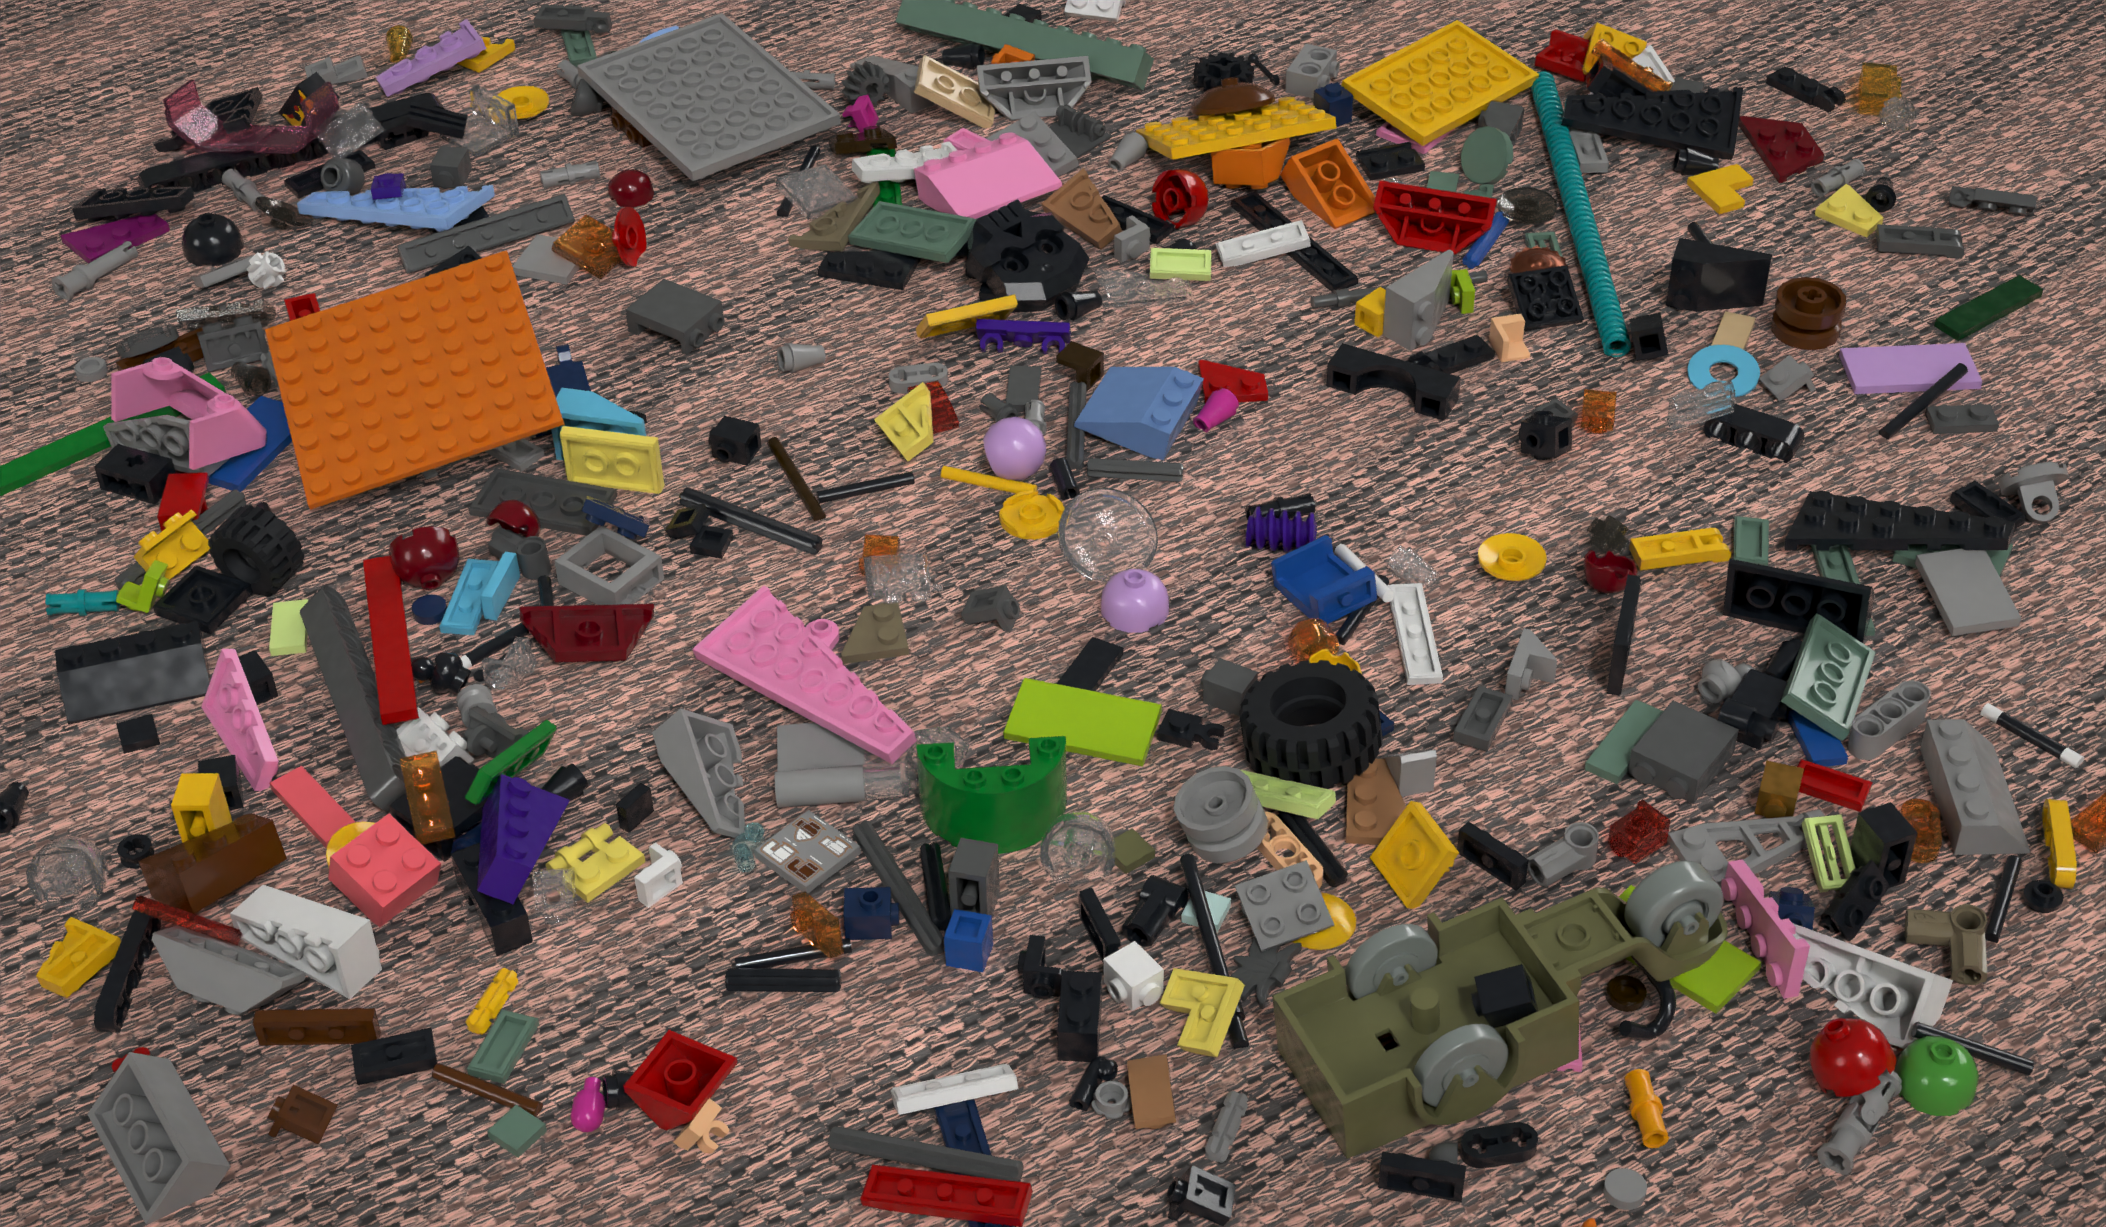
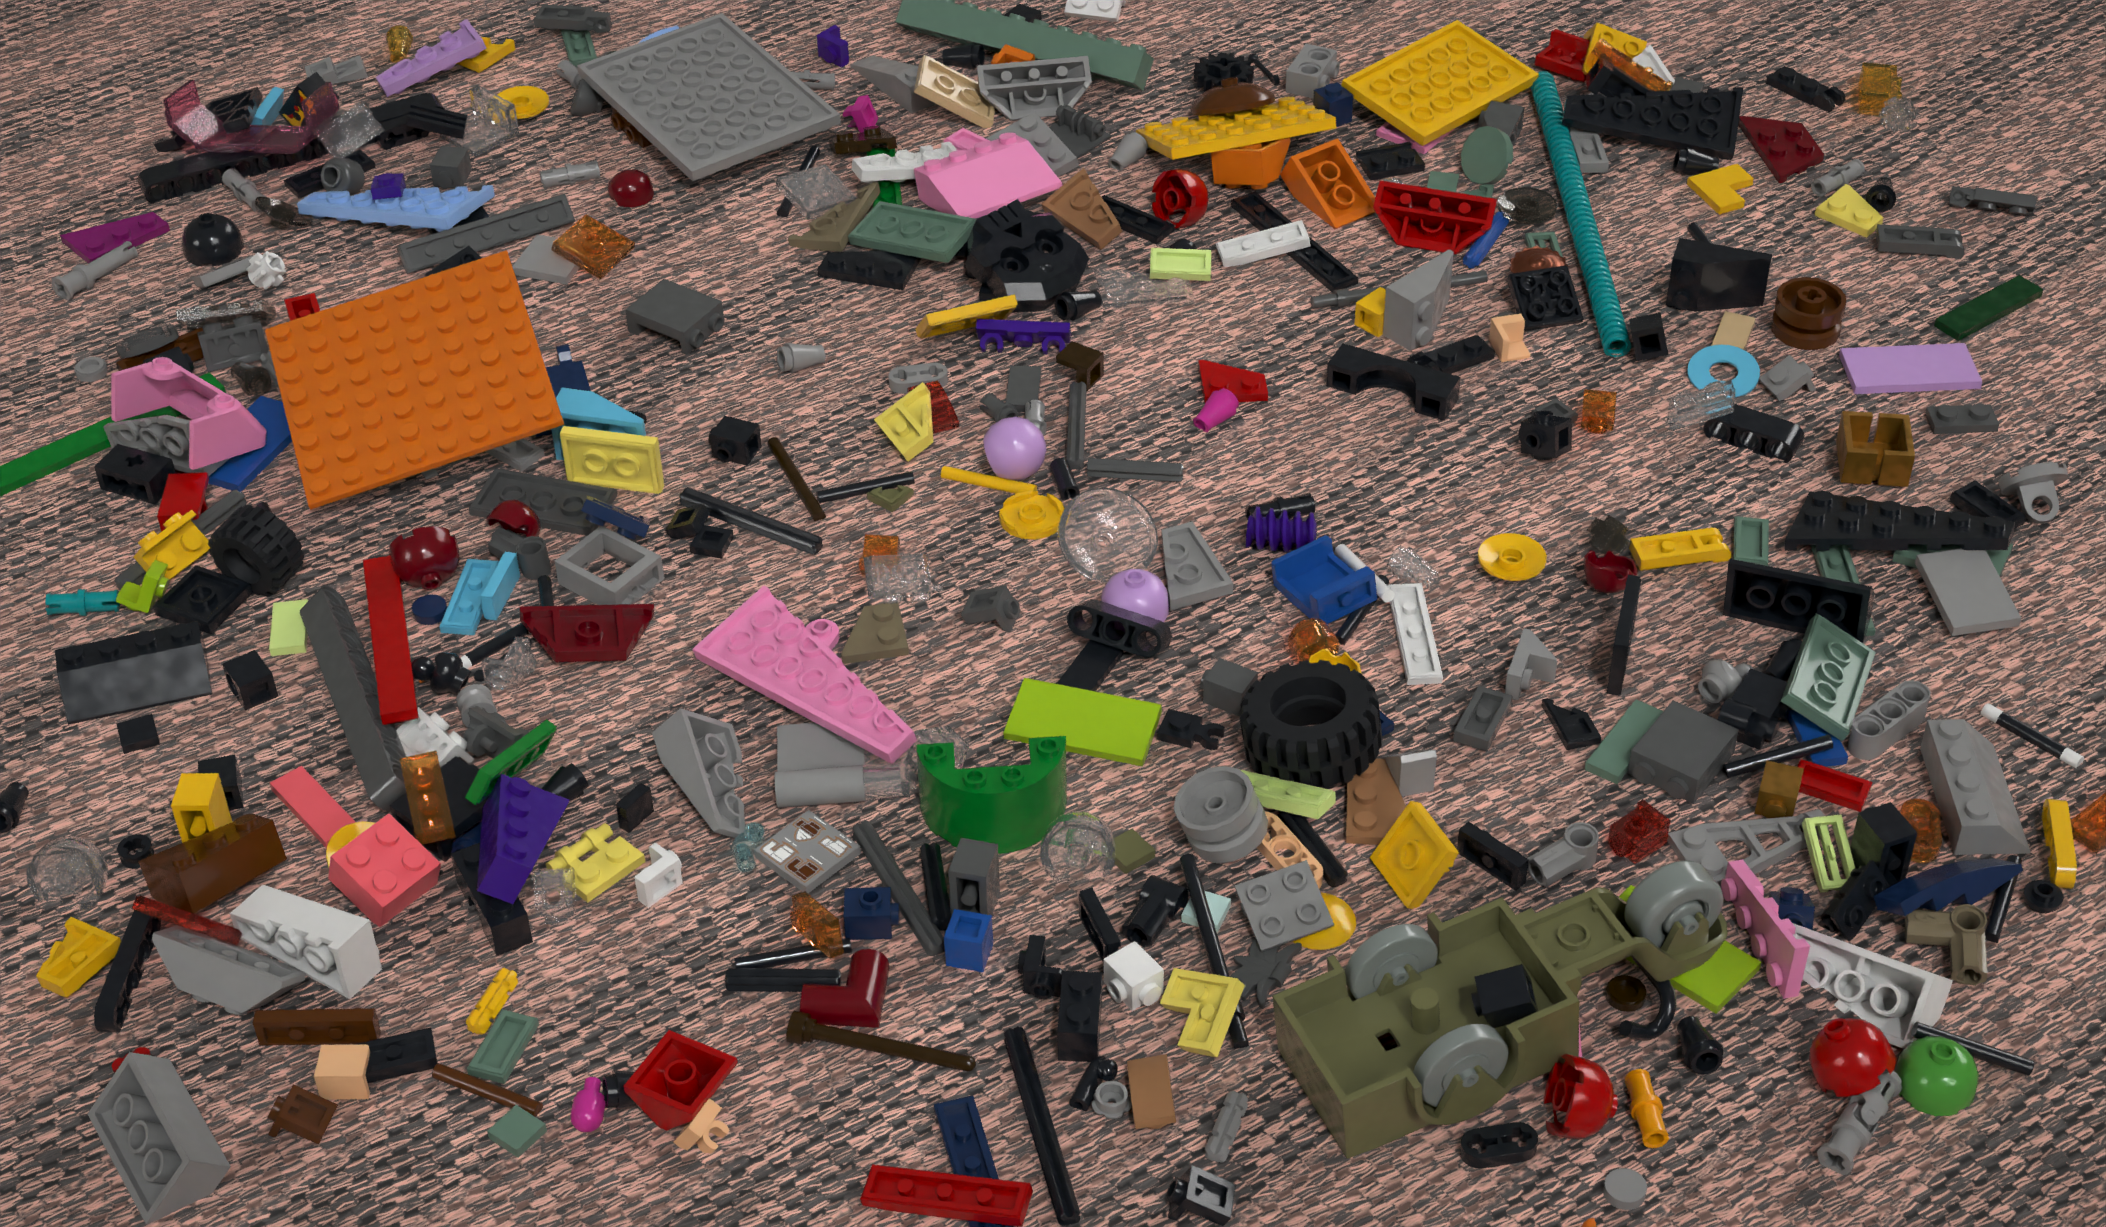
black wing [72,187,195,222] -> none
bright pink wing [201,649,279,791] -> none
red dish [612,207,647,267] -> none
dark grey axle [828,1126,1024,1182] -> none
dark grey gear [841,61,890,108] -> none
white tile [891,1063,1018,1115] -> none
medium blue slope [1074,367,1204,460] -> none
light grey bracket [1114,215,1151,263] -> none
black plate [1378,1151,1466,1202] -> none
dark grey hinge [1429,1142,1458,1164] -> none
lime bracket [1450,269,1475,314] -> none
black bar [1879,363,1968,440] -> none
none -> medium azure tile [250,87,284,139]
none -> light nougat panel [314,1044,370,1100]
none -> dark brown piece [786,1010,976,1071]
none -> dark red brick [800,949,890,1028]
none -> dark purple bracket [817,25,849,68]
none -> olive tile [867,485,914,512]
none -> black axle [1004,1026,1080,1226]
none -> black beam [1067,599,1172,657]
none -> light grey wing [1161,521,1233,611]
none -> black tile [1541,698,1601,750]
none -> red cylinder [1543,1054,1618,1139]
none -> black cone [1677,1016,1723,1075]
none -> black bar [1723,734,1833,778]
none -> pearl gold piece [1836,411,1915,487]
none -> dark blue slope [1873,858,2023,916]

